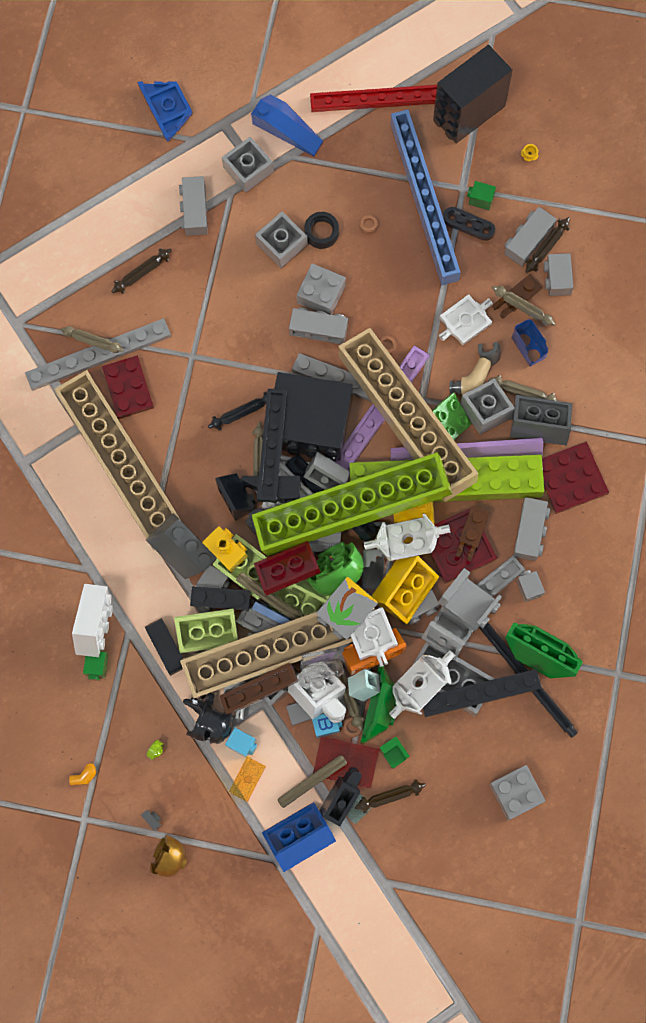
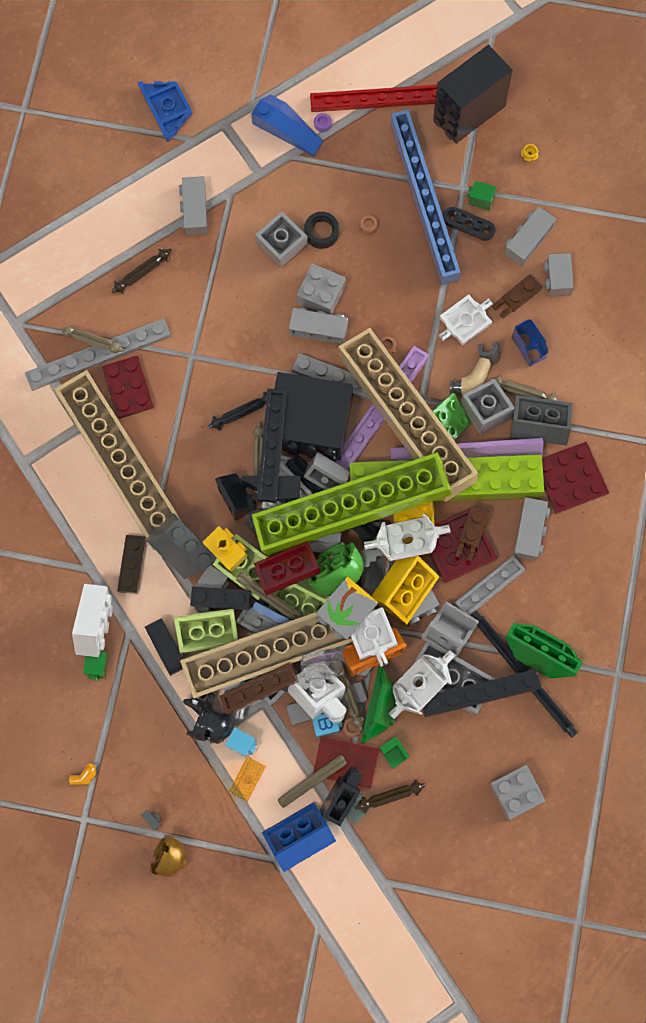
lime tile [146,740,164,760] -> none
light grey brick [222,137,274,193] -> none
light aqua brick [348,669,380,701] -> none
light grey panel [438,568,502,632] -> none
dark tan wheel [492,286,555,326] -> none
light grey brick [516,570,545,602] -> none
dark brown wheel [525,217,570,273] -> none
none -> dark brown plate [117,535,146,594]
none -> medium lavender tile [314,113,332,132]

